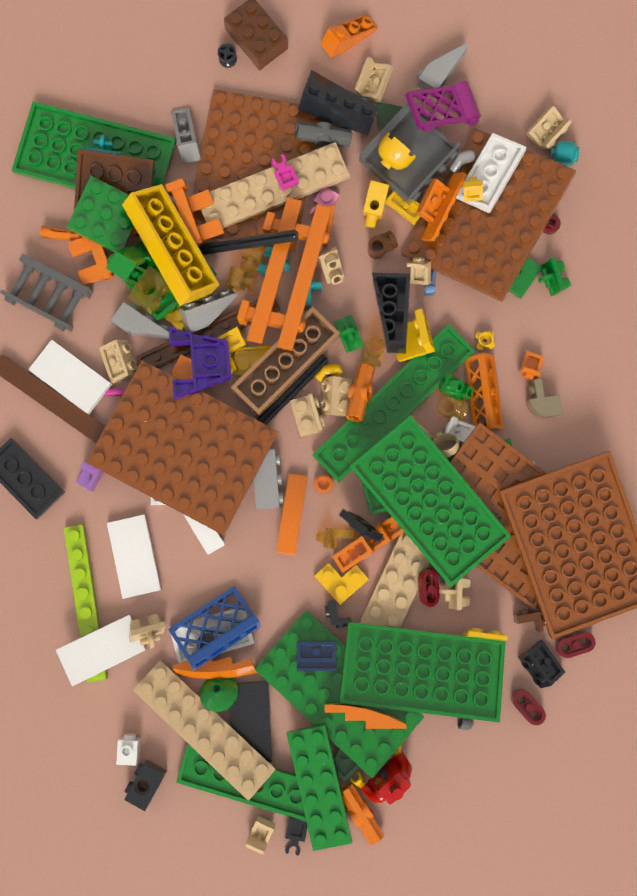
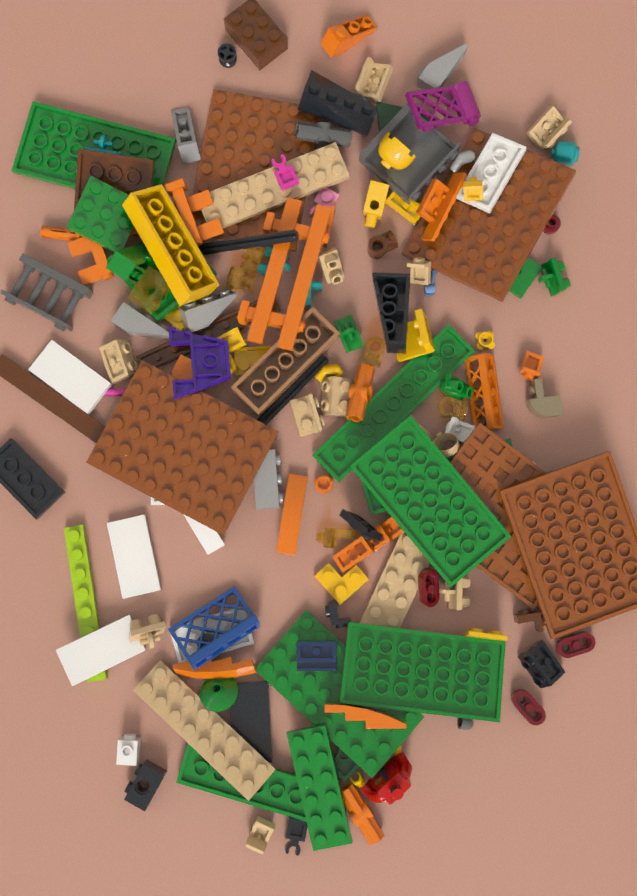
medium lavender panel [77,461,104,492] -> none

